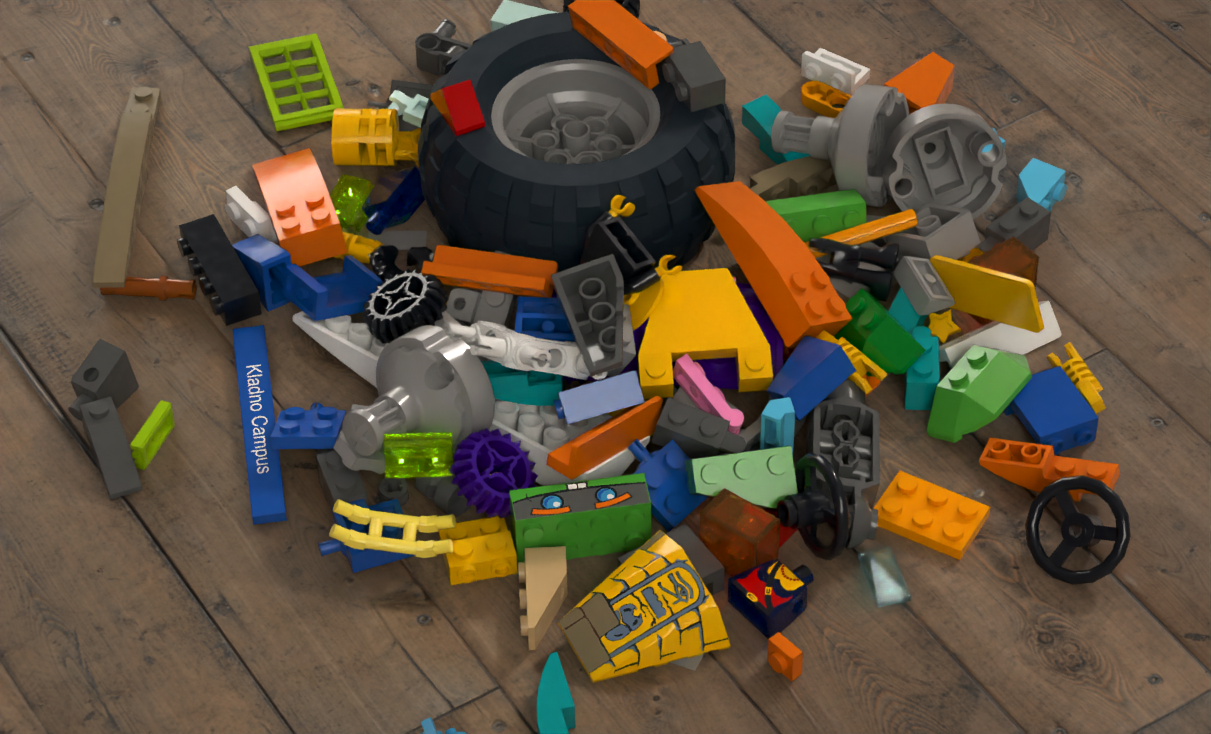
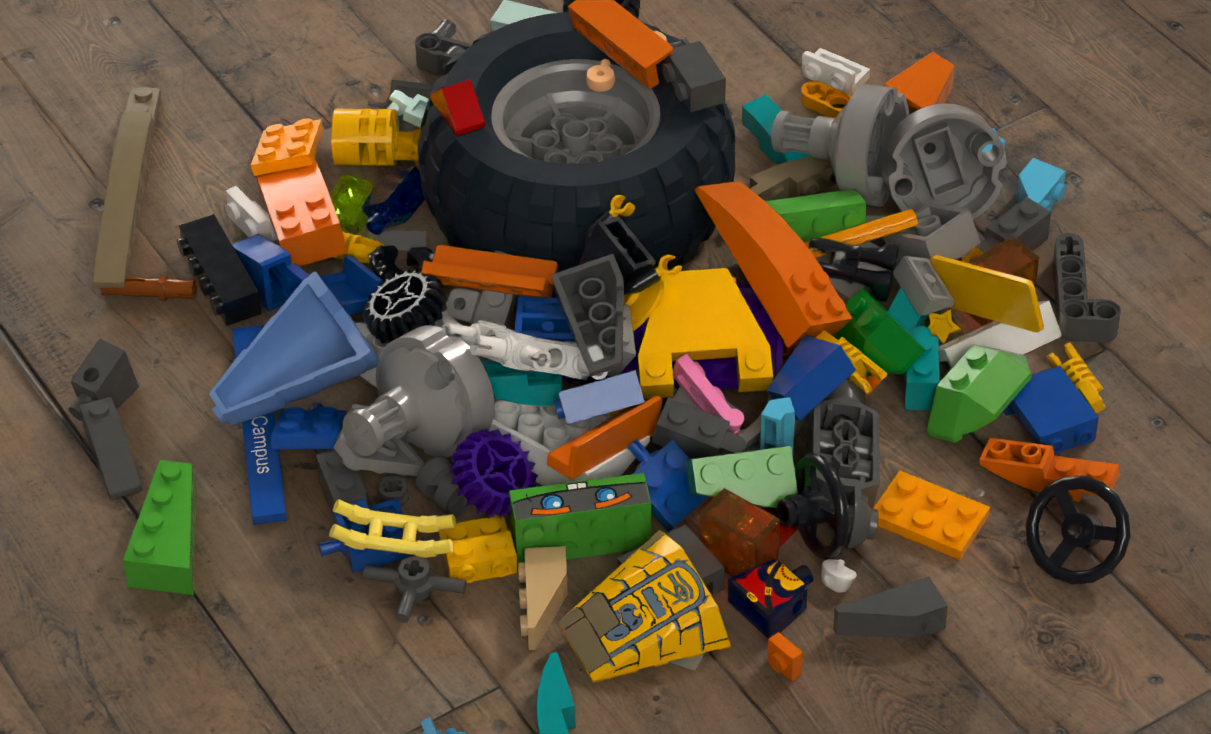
lime tile [130,400,175,470] -> none
lime piece [248,33,344,132] -> none
clear neon green plate [384,432,453,478] -> none
clear light blue slope [858,546,911,607] -> none
none -> bright green wedge [123,460,196,595]
none -> medium blue cone [209,271,379,426]
none -> light orange plate [251,118,324,176]
none -> dark grey bar [363,537,467,623]
none -> light nougat piece [586,59,616,92]
none -> white piece [821,559,857,593]
none -> dark grey slope [833,577,948,639]
none -> dark grey beam [1053,233,1121,342]

